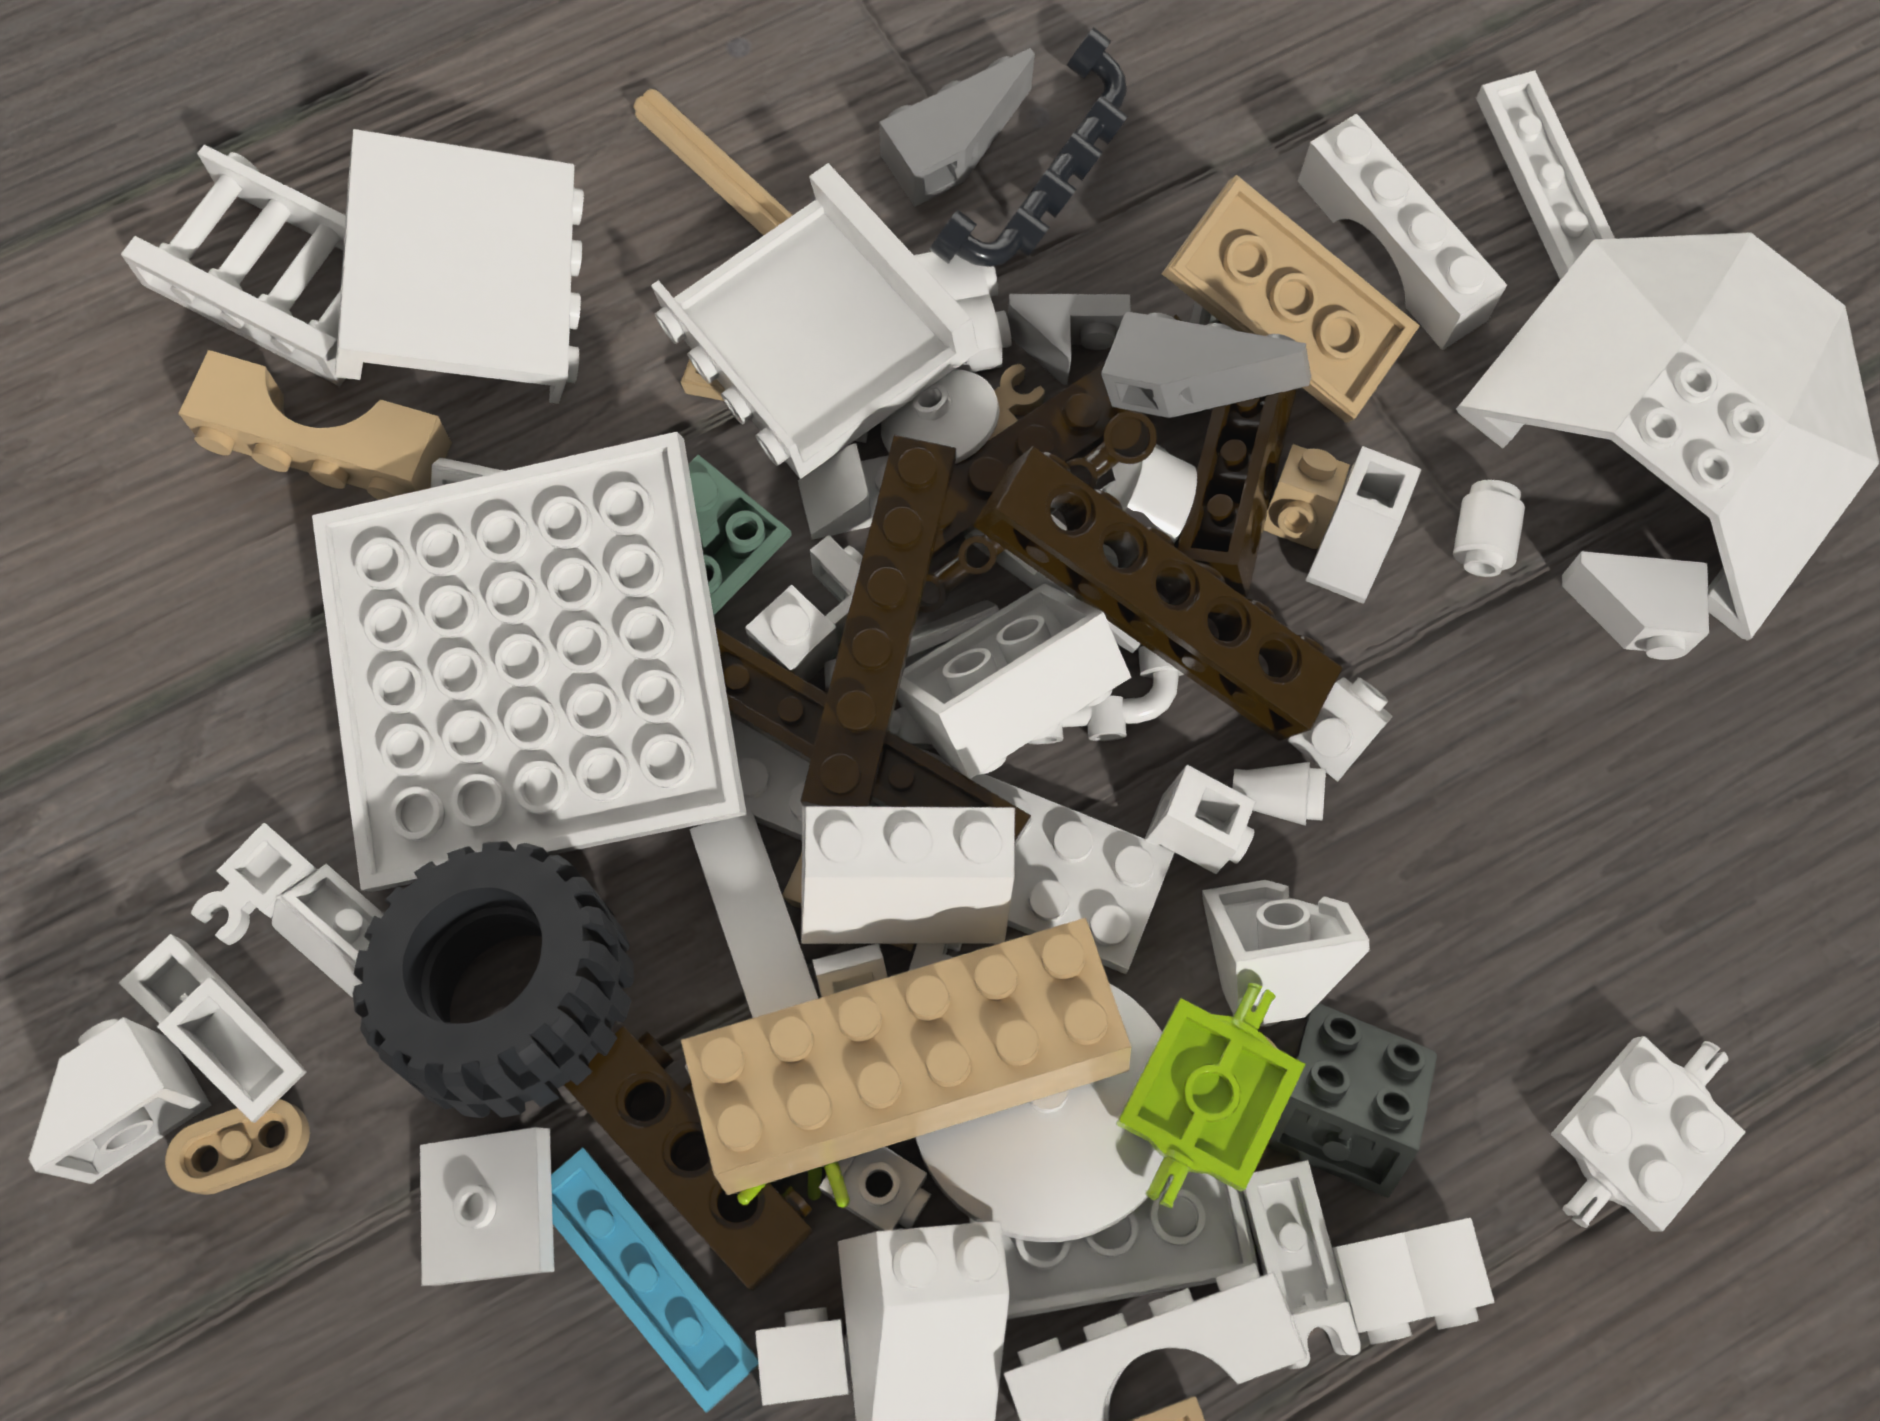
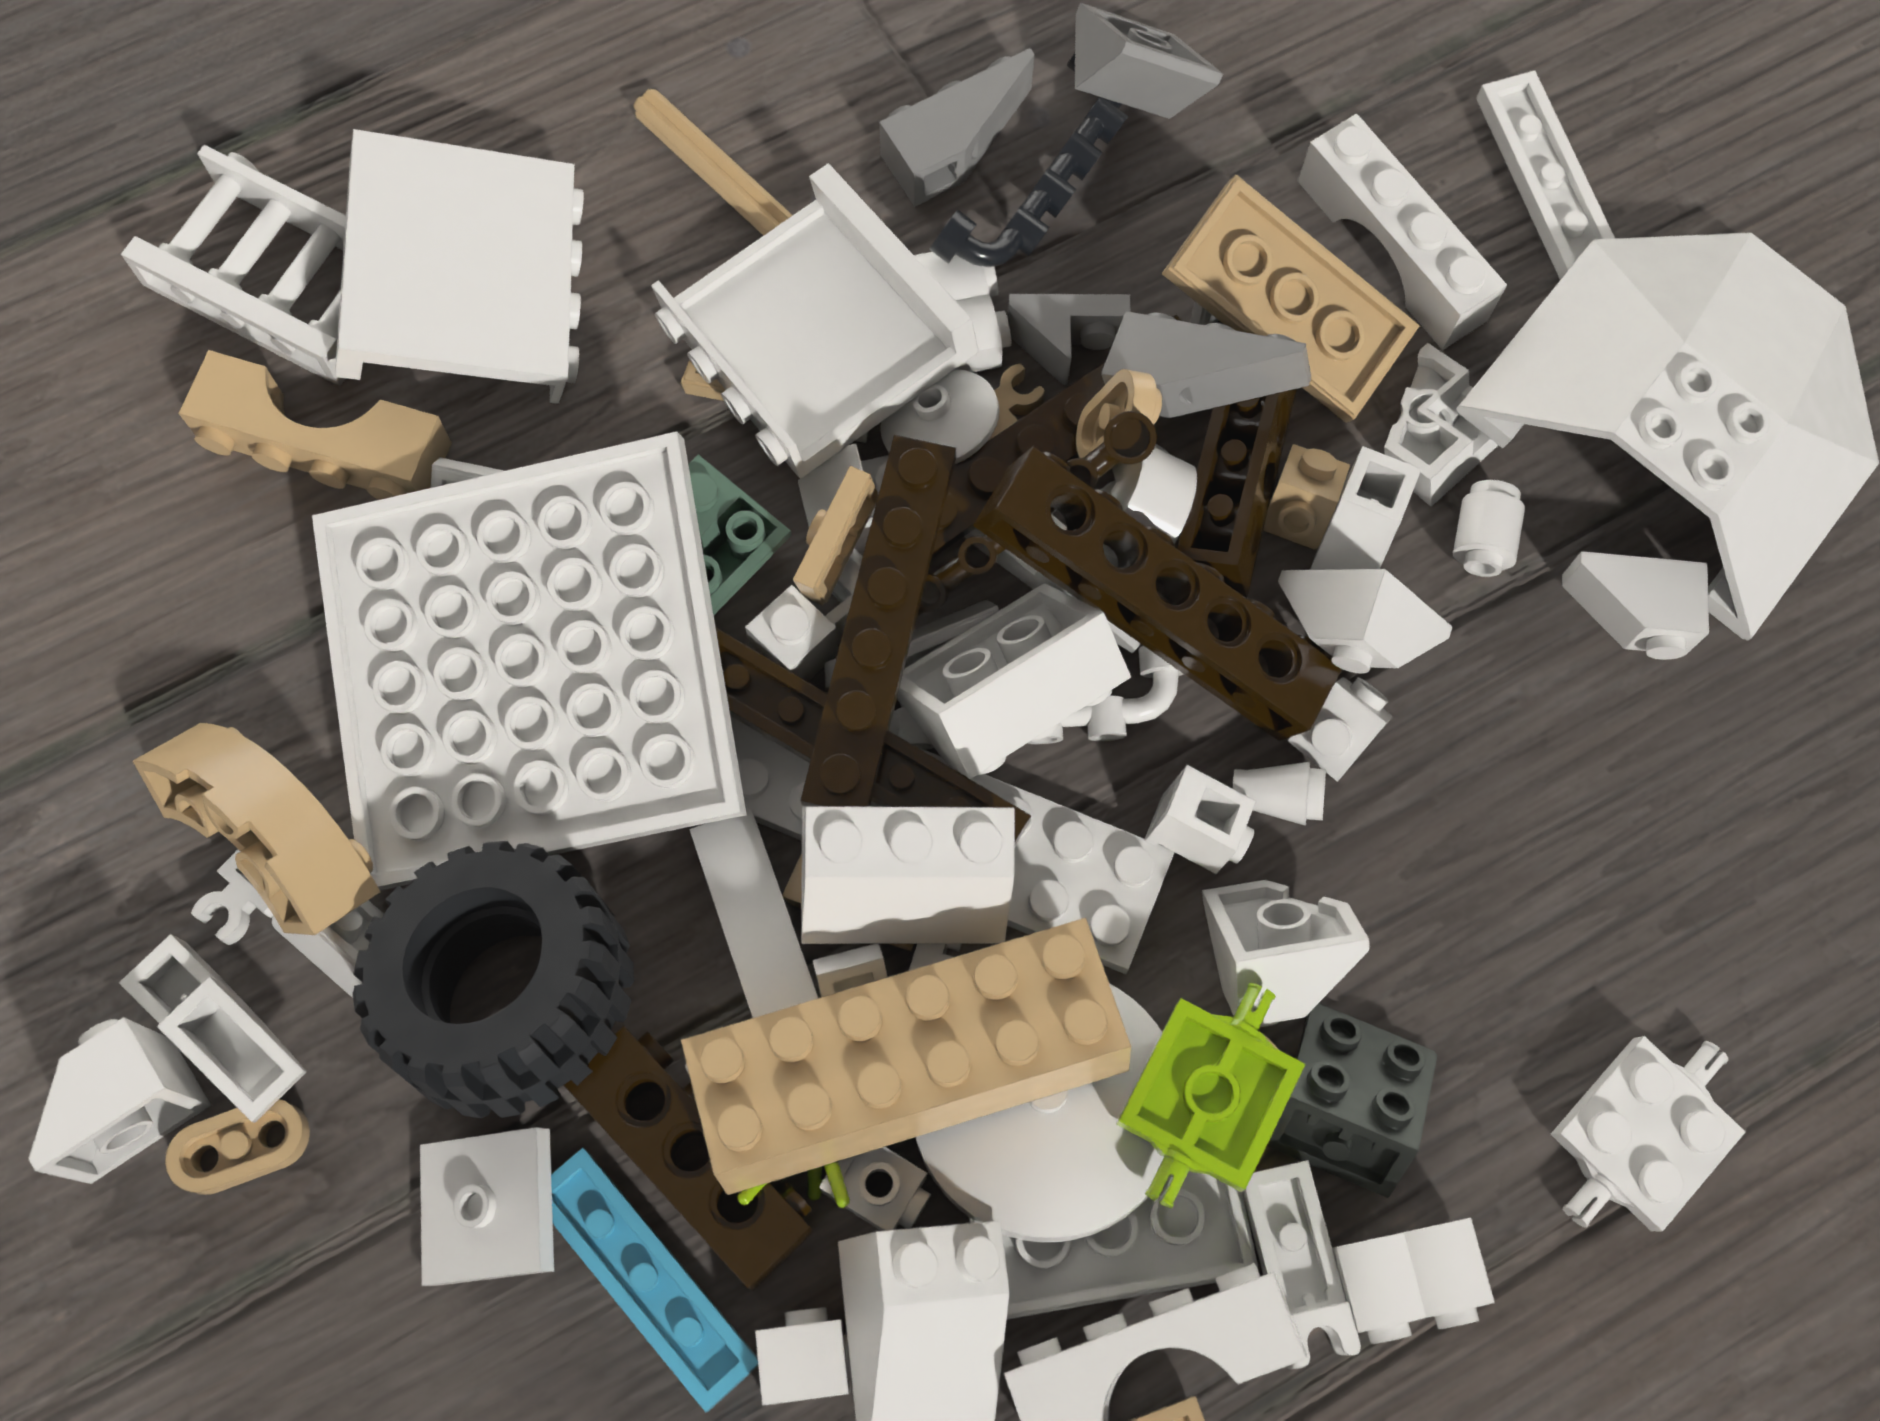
none -> tan brick [133,723,381,935]
none -> tan plate [793,466,878,605]
none -> light grey slope [1075,3,1223,119]
none -> tan plate [1076,369,1162,458]
none -> white slope [1278,569,1452,674]
none -> white slope [1384,343,1498,507]

